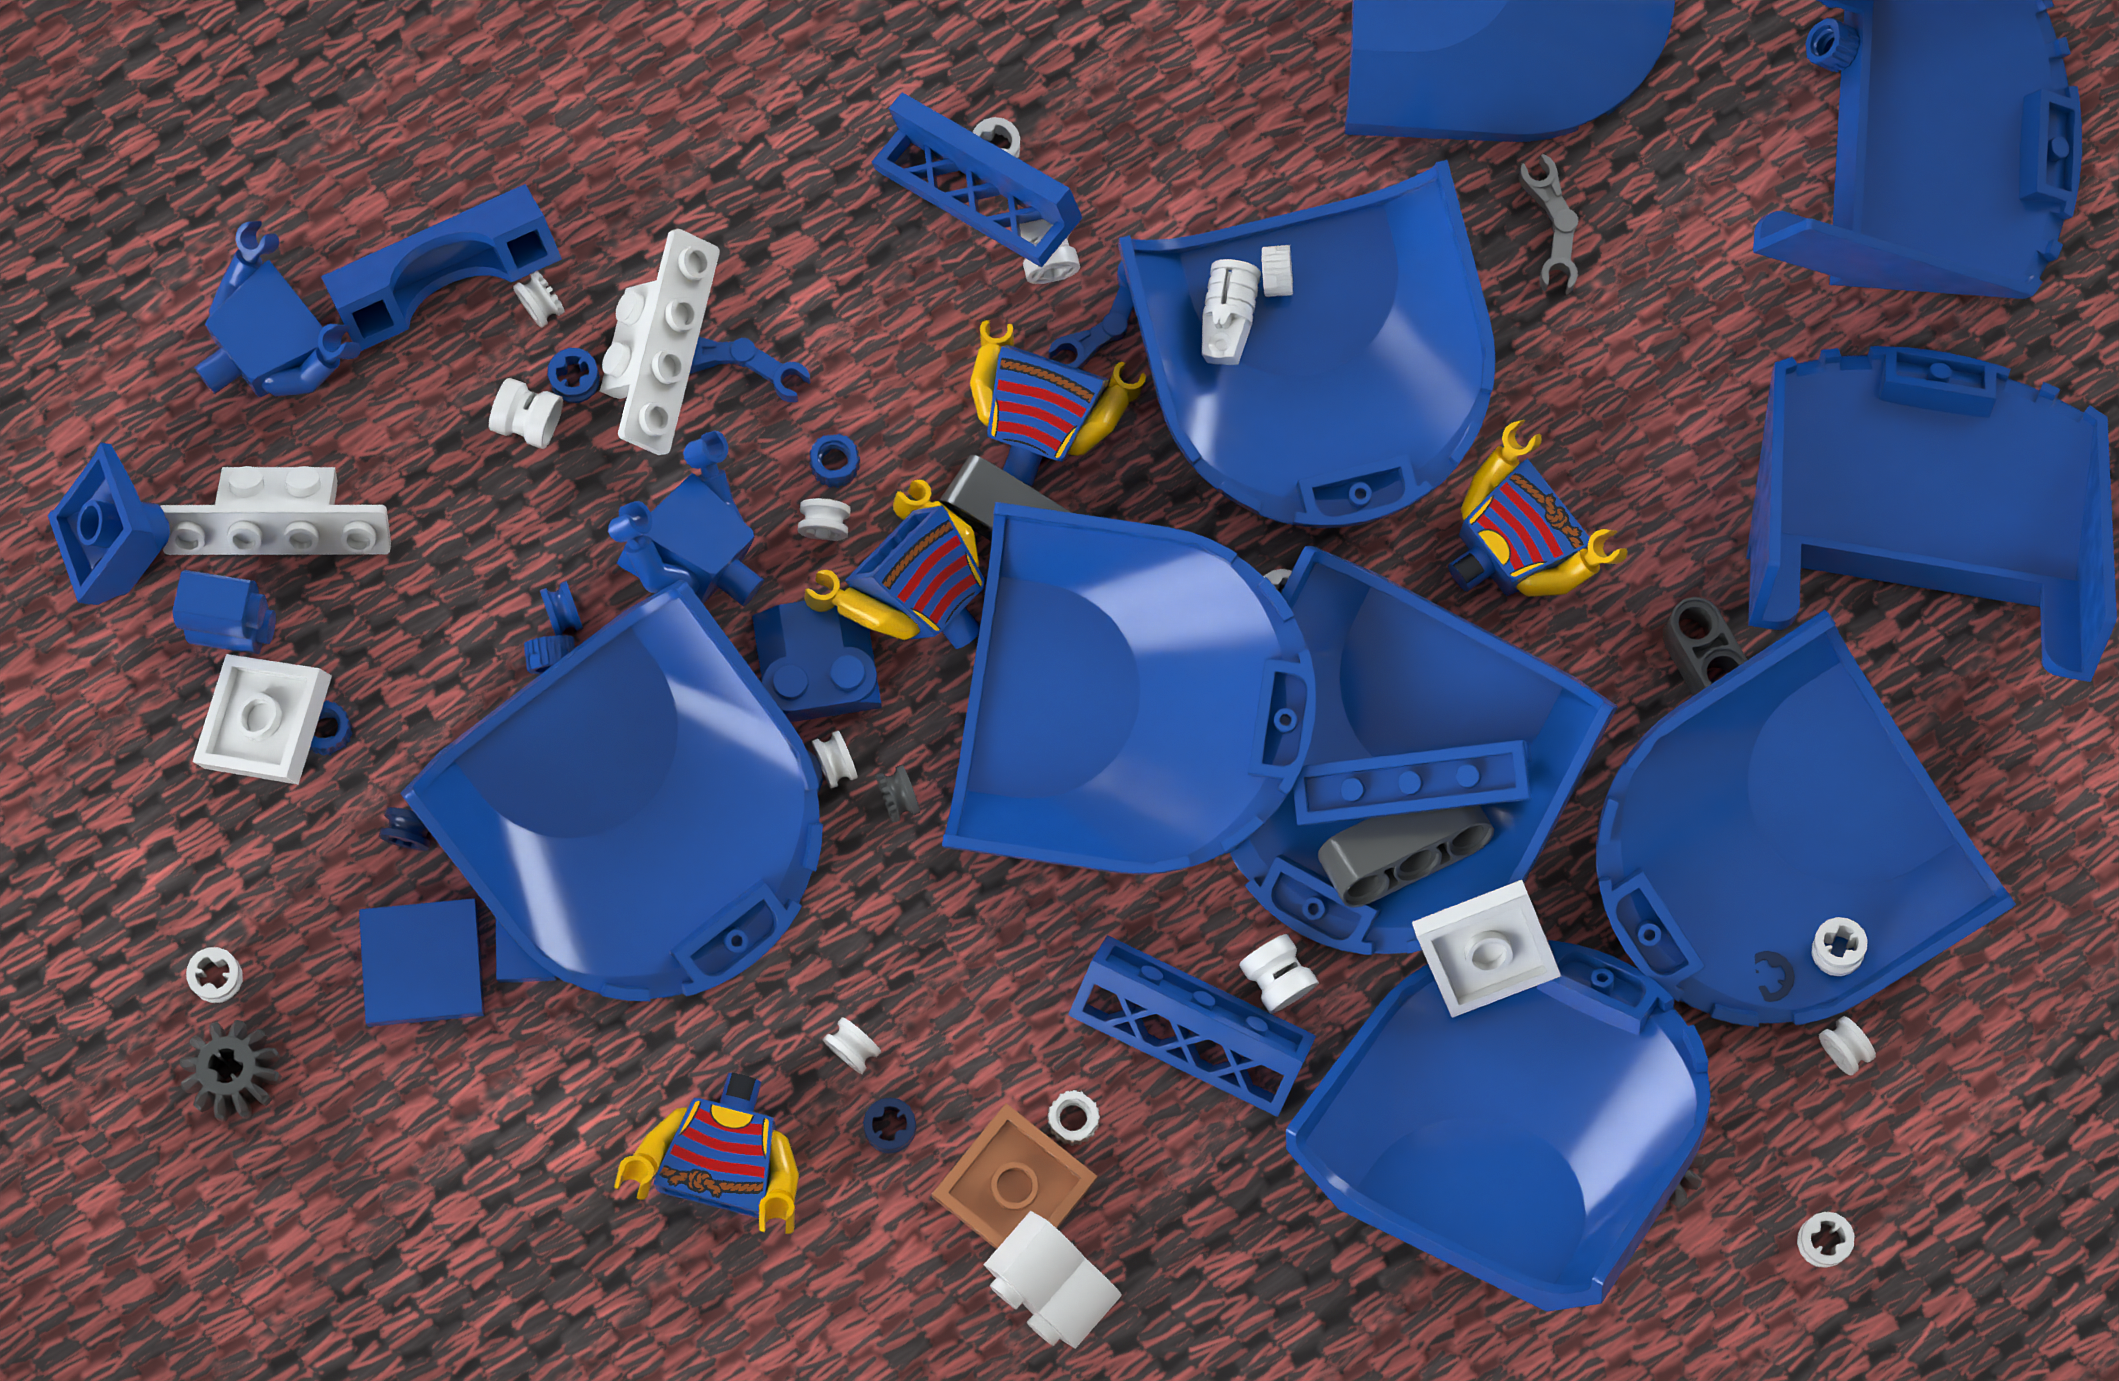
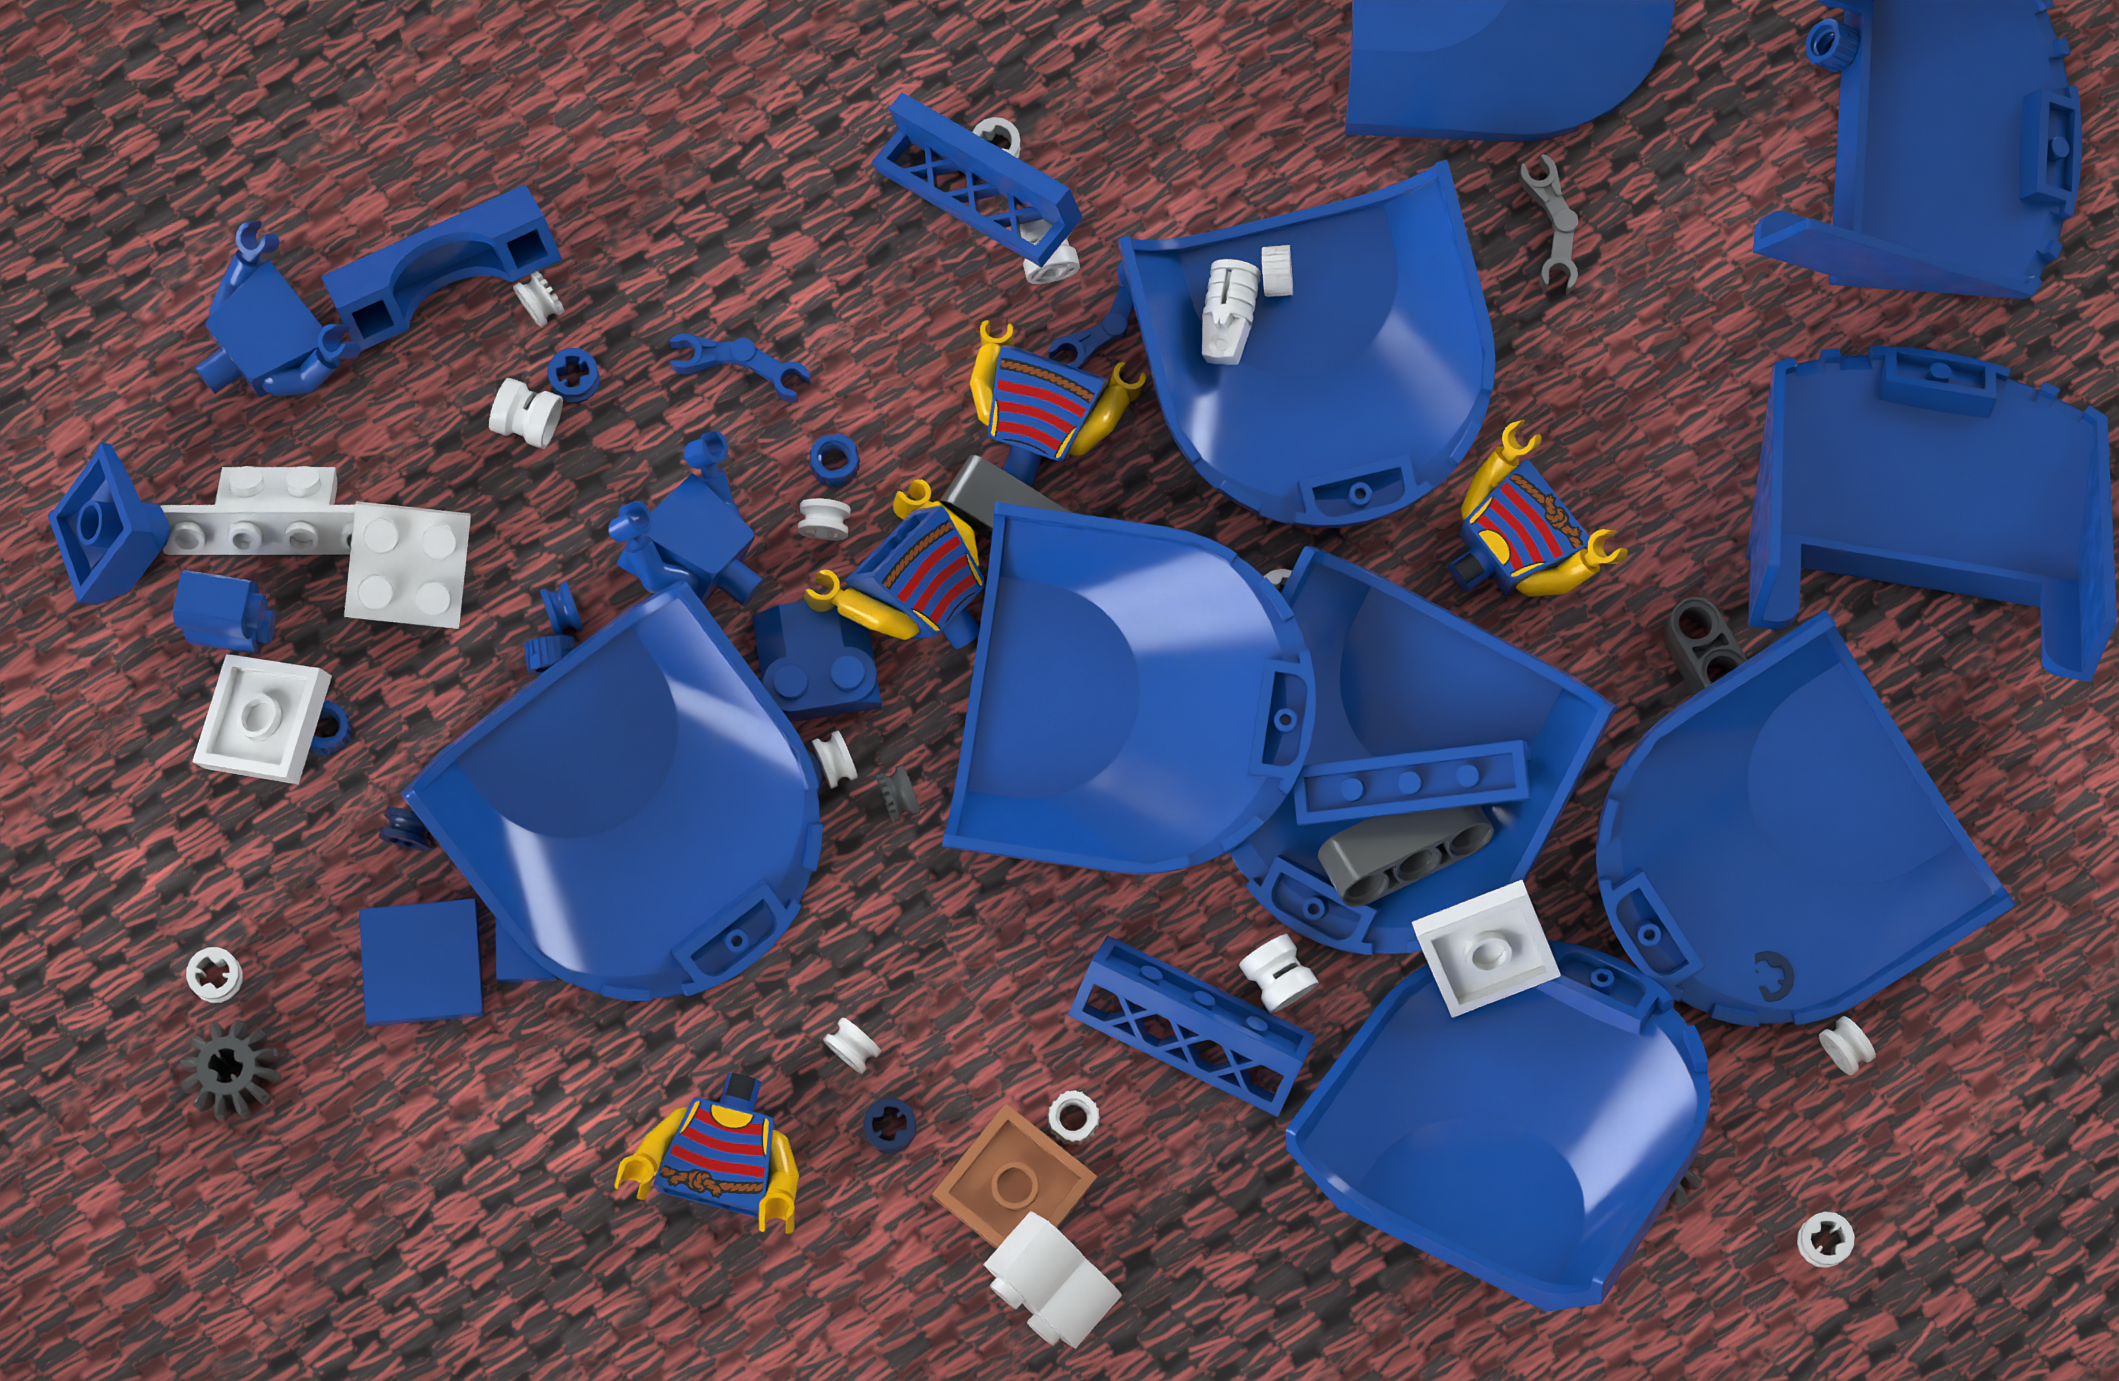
white bracket [600,229,720,455] -> none
white bush [1811,917,1867,976] -> none
none -> white plate [344,501,471,629]

